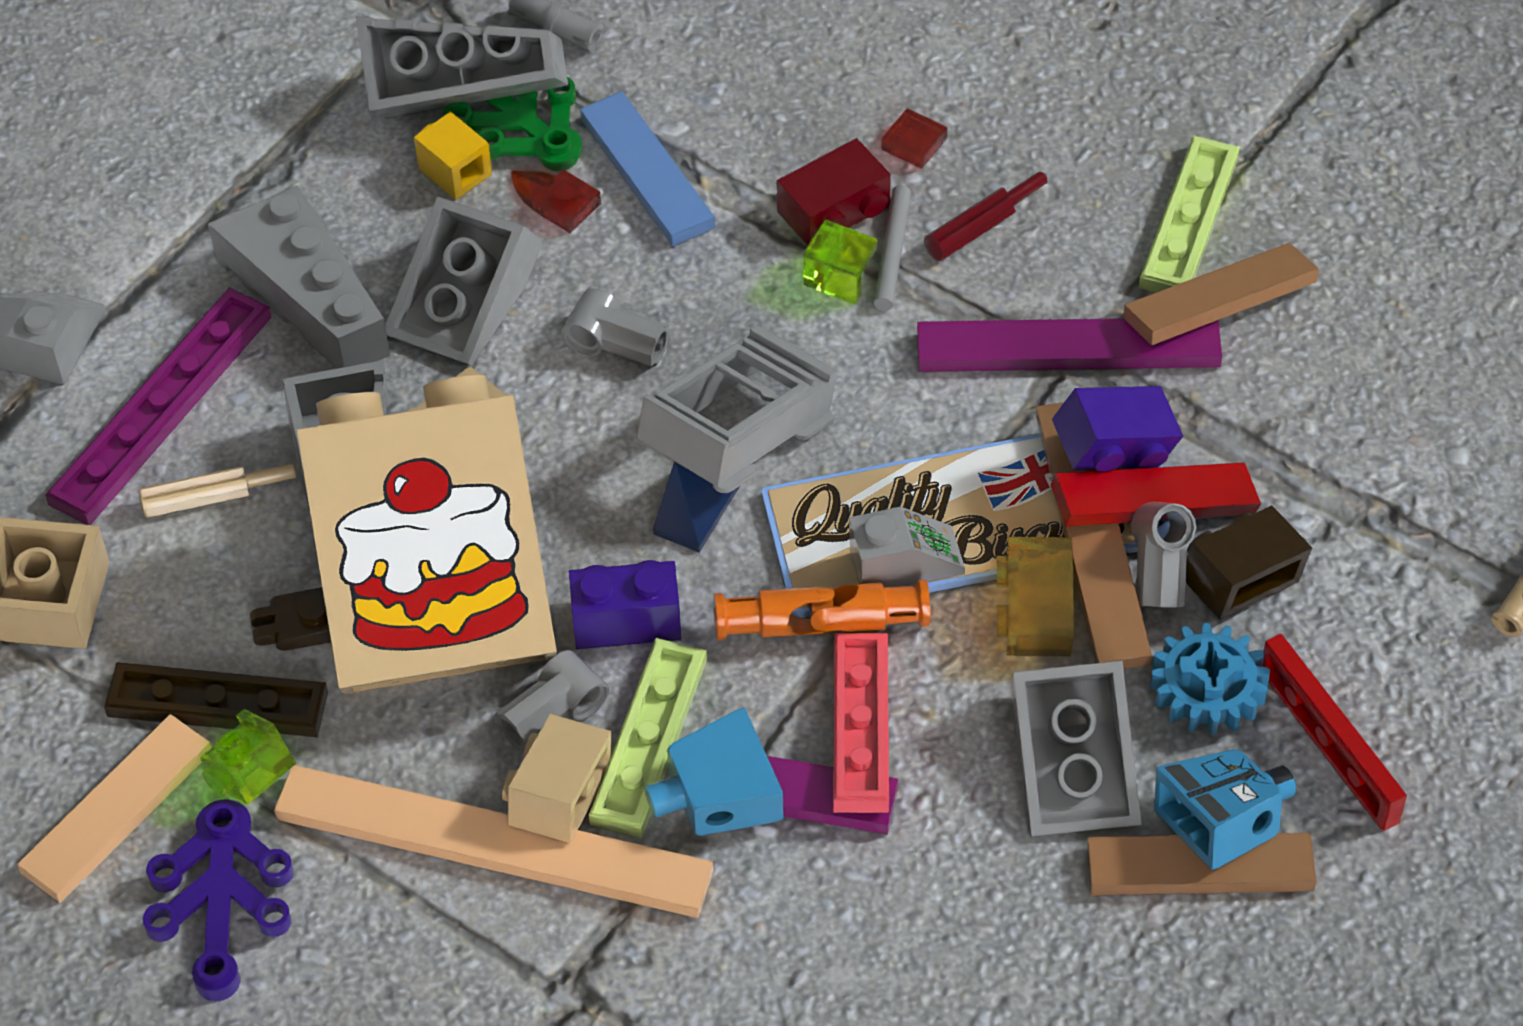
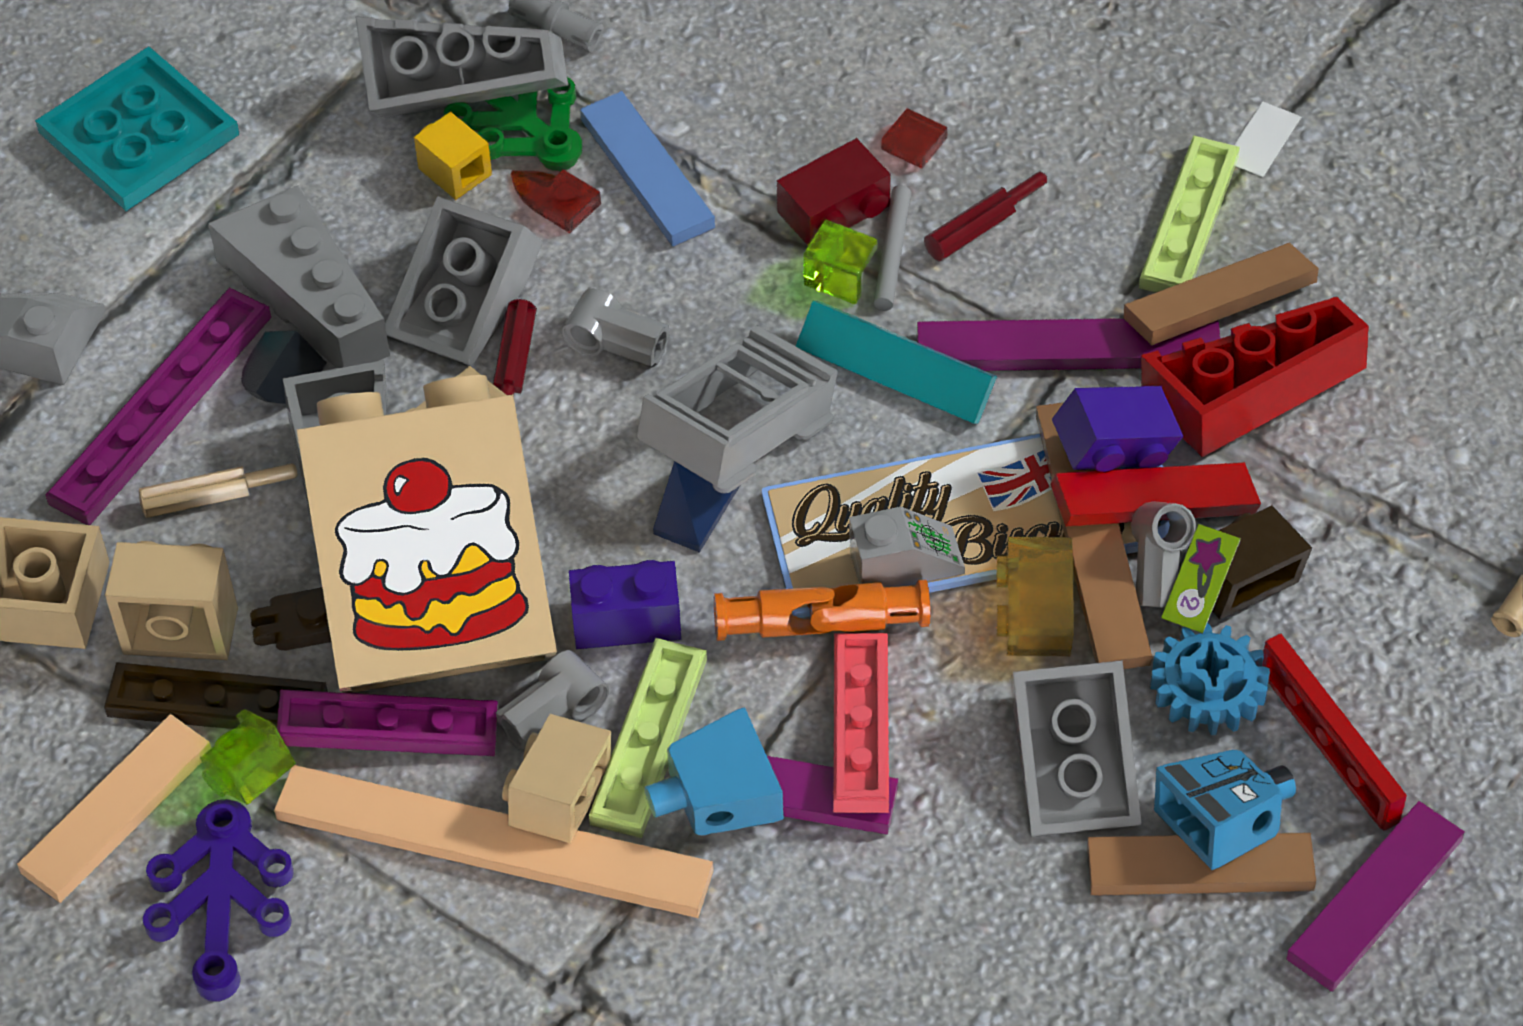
none -> teal plate [35,46,240,211]
none -> tan brick [105,541,238,660]
none -> black brick [241,330,327,404]
none -> magenta tile [276,690,498,757]
none -> dark red axle [493,299,537,396]
none -> teal tile [795,301,997,424]
none -> red wedge [1141,297,1369,457]
none -> lime sticker [1161,524,1241,633]
none -> white sticker [1234,102,1302,177]
none -> magenta tile [1286,801,1465,992]

